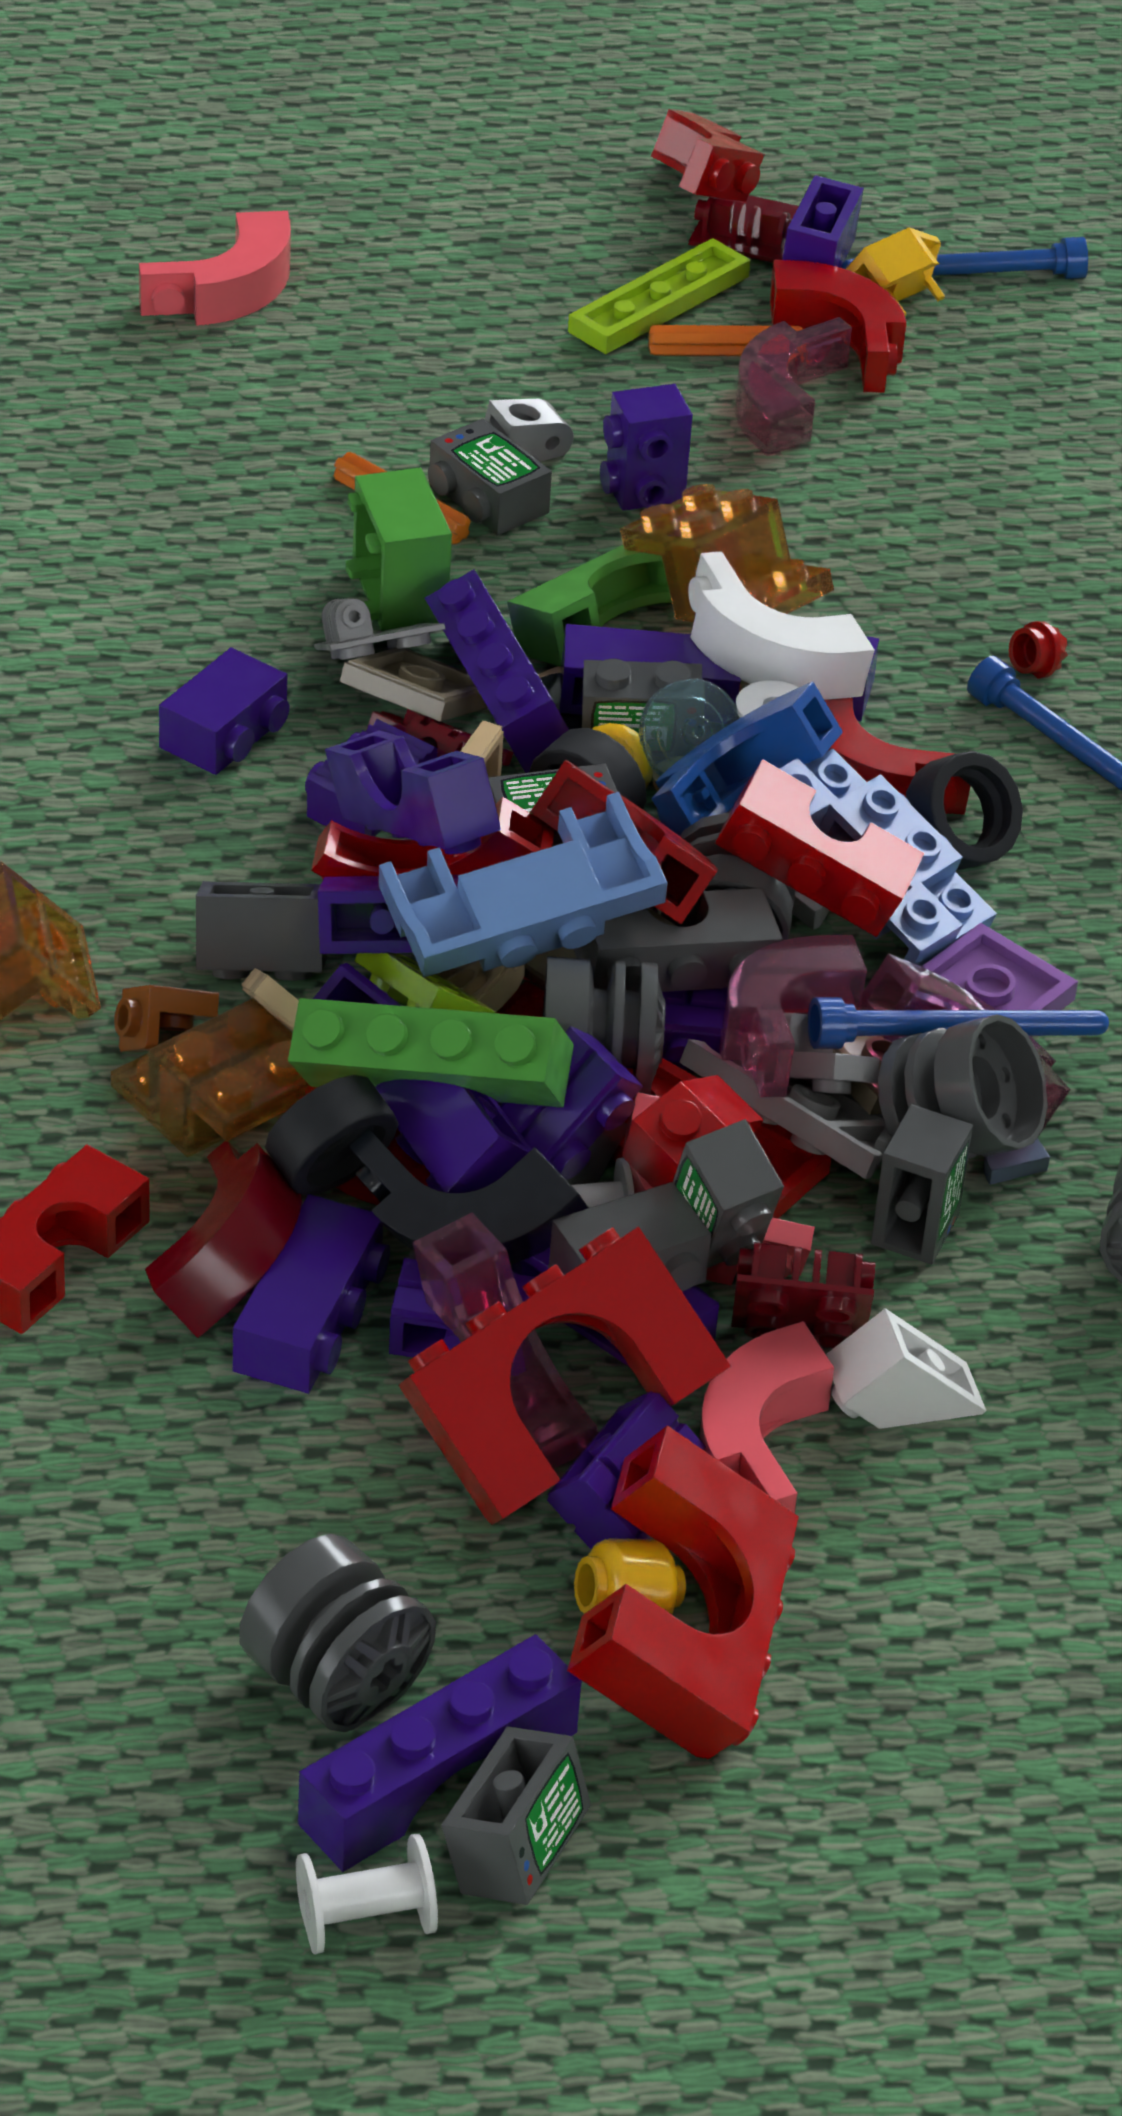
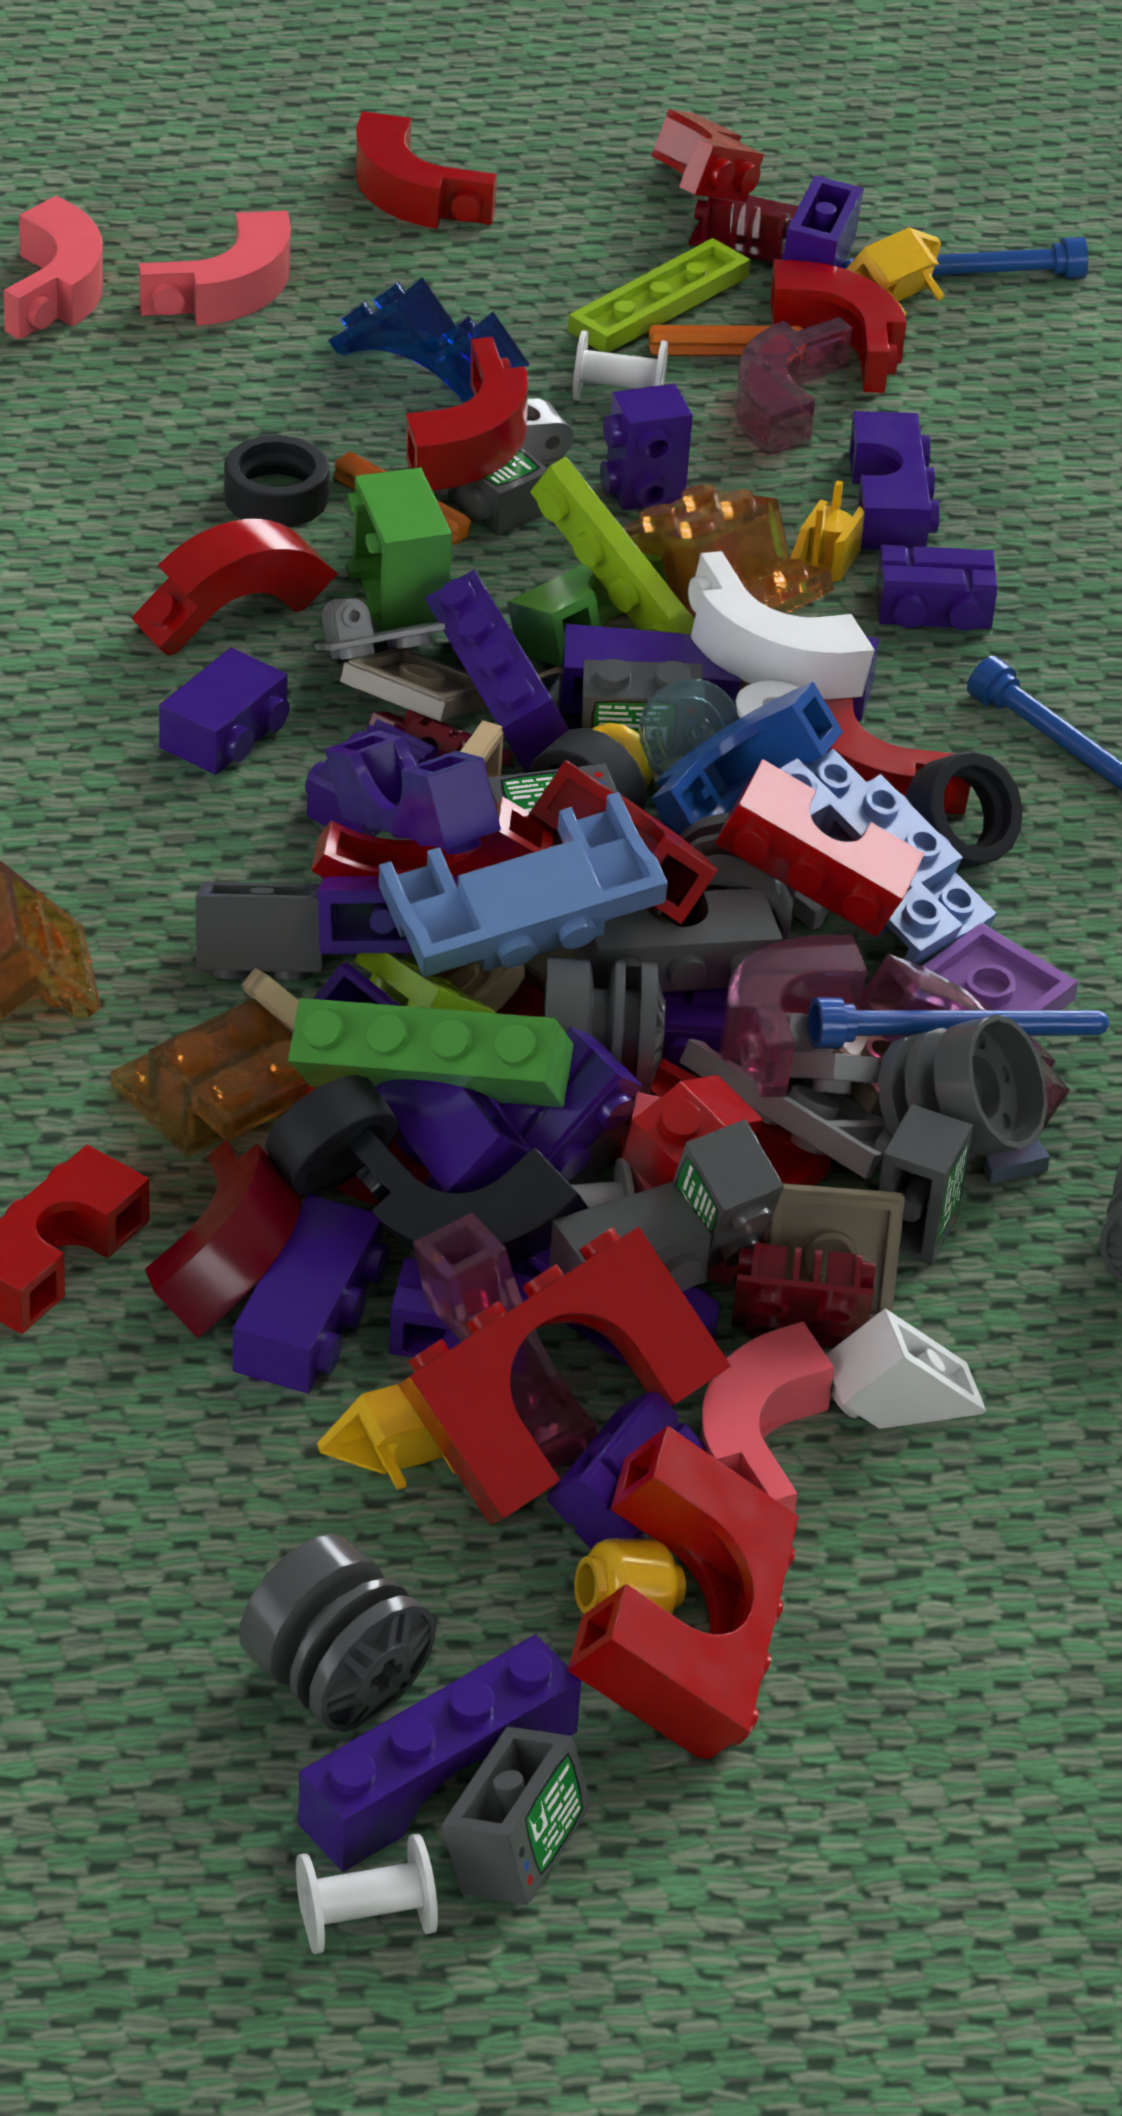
dark orange bracket [114,985,219,1052] -> none
red plate [1009,621,1068,679] -> none
none -> coral arch [3,195,103,340]
none -> red arch [131,519,338,656]
none -> black tyre [224,435,330,527]
none -> yellow piece [317,1383,455,1490]
none -> clear blue arch [328,277,530,403]
none -> red arch [355,111,497,229]
none -> red arch [406,337,528,490]
none -> lime plate [530,456,694,634]
none -> white piece [573,330,668,401]
none -> dark tan tile [763,1184,905,1320]
none -> yellow piece [783,480,865,590]
none -> dark purple arch [848,411,940,550]
none -> dark purple brick [876,545,997,630]

